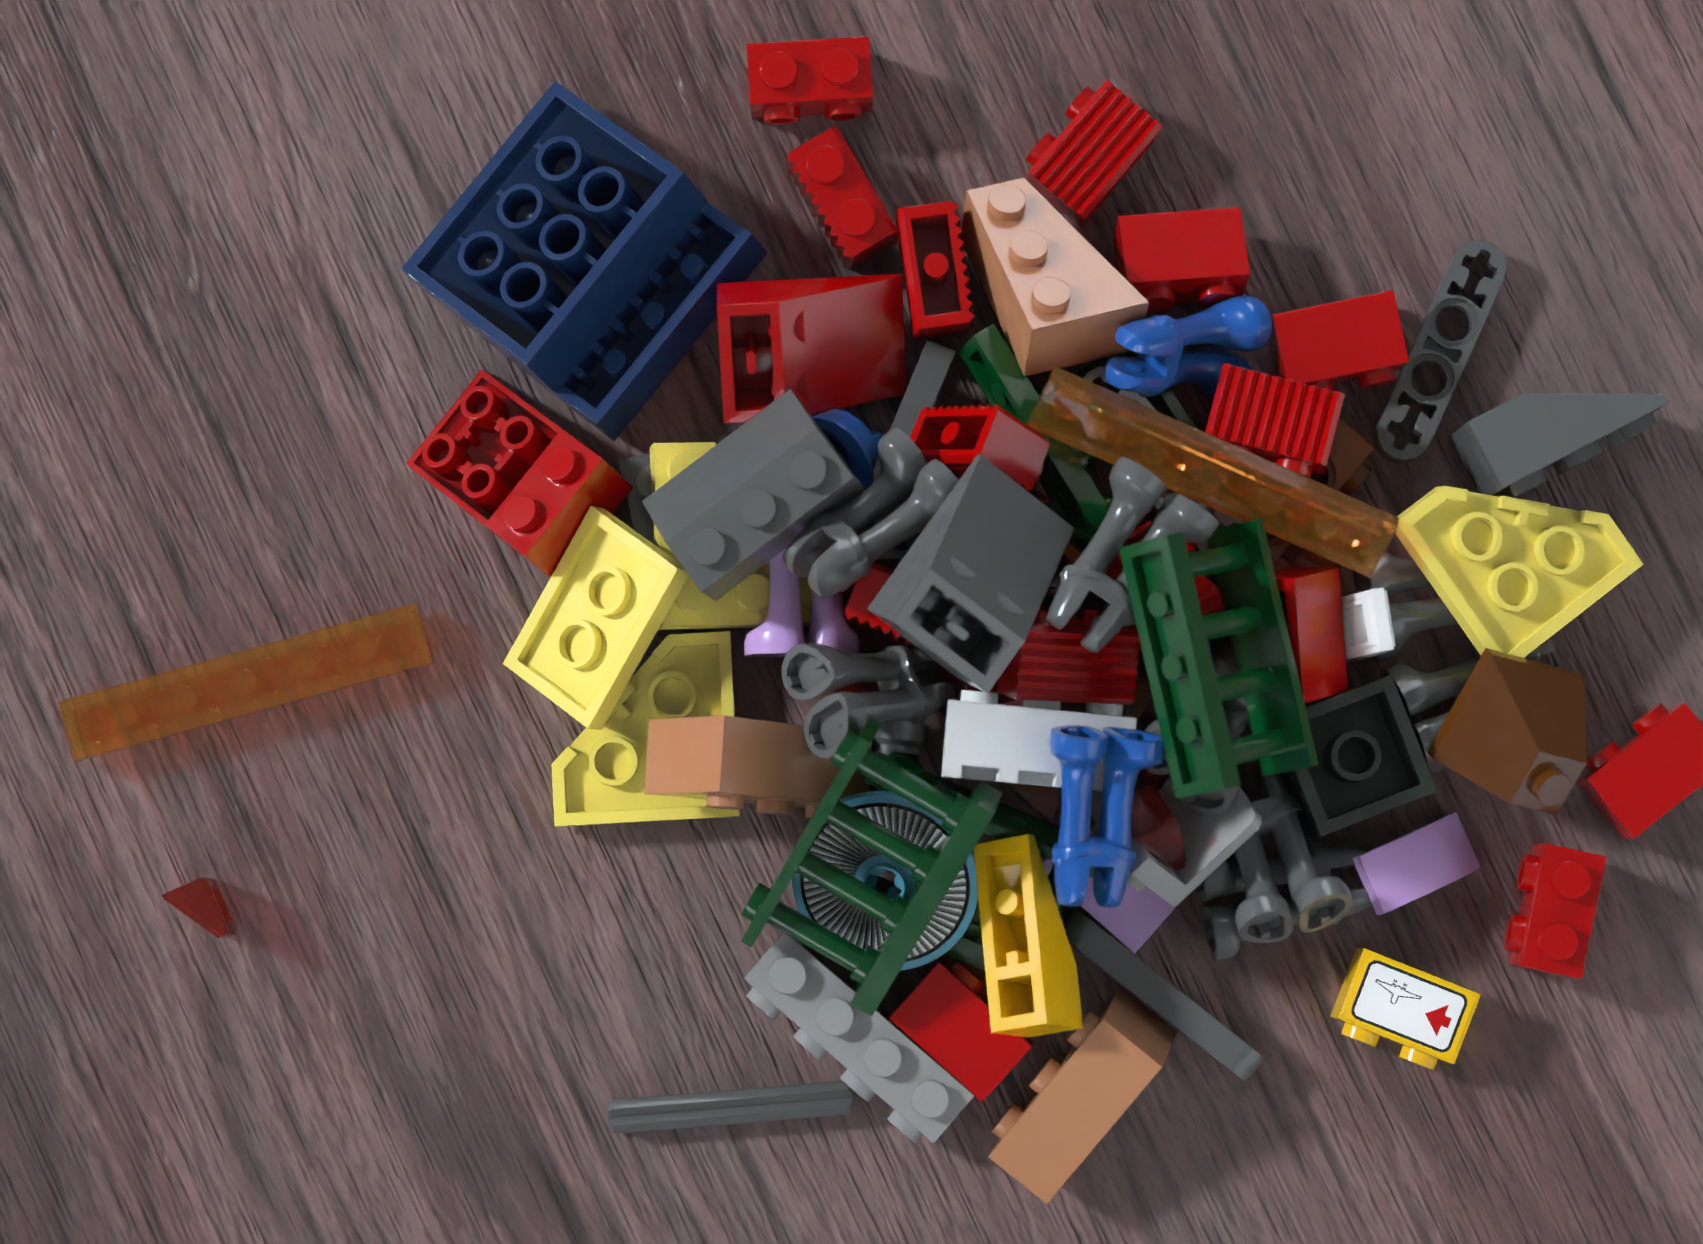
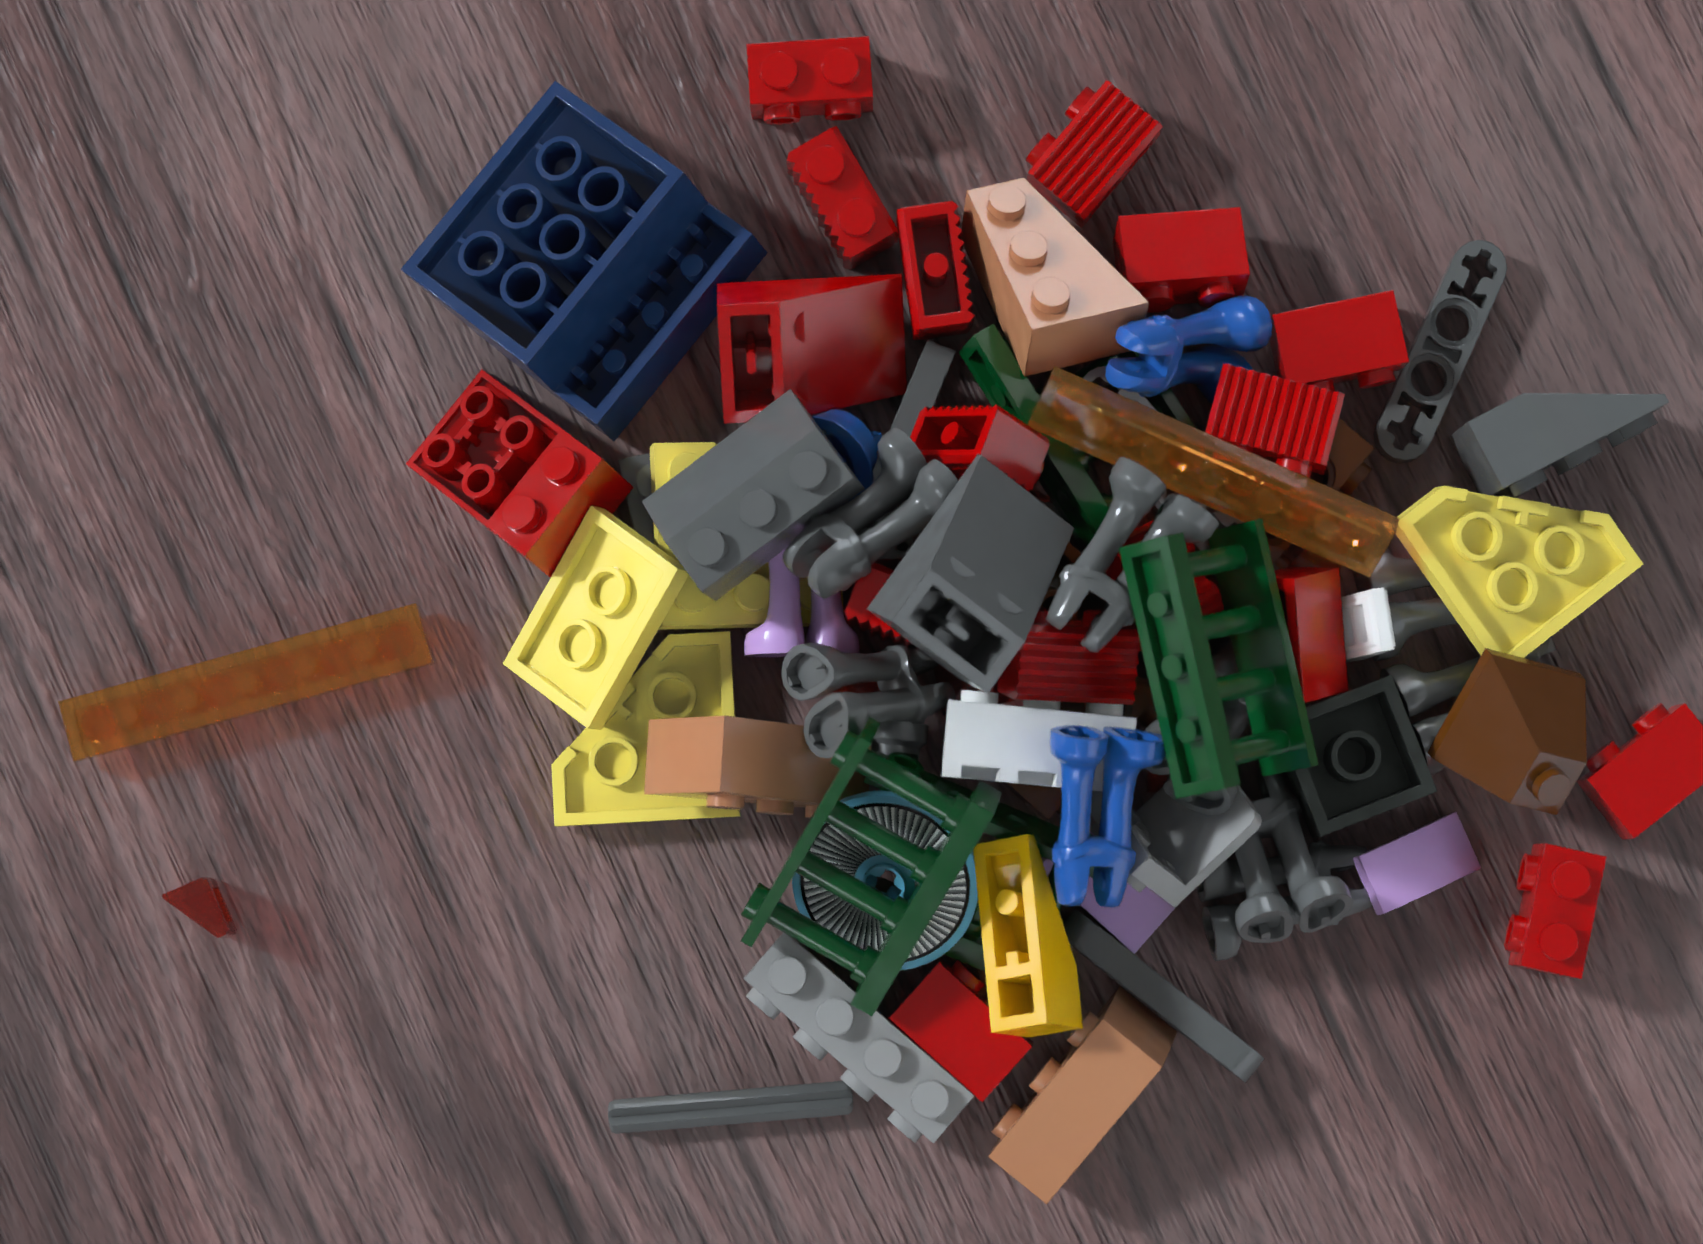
clear red slope [1131,785,1187,870] -> none
brick [1330,948,1481,1070] -> none

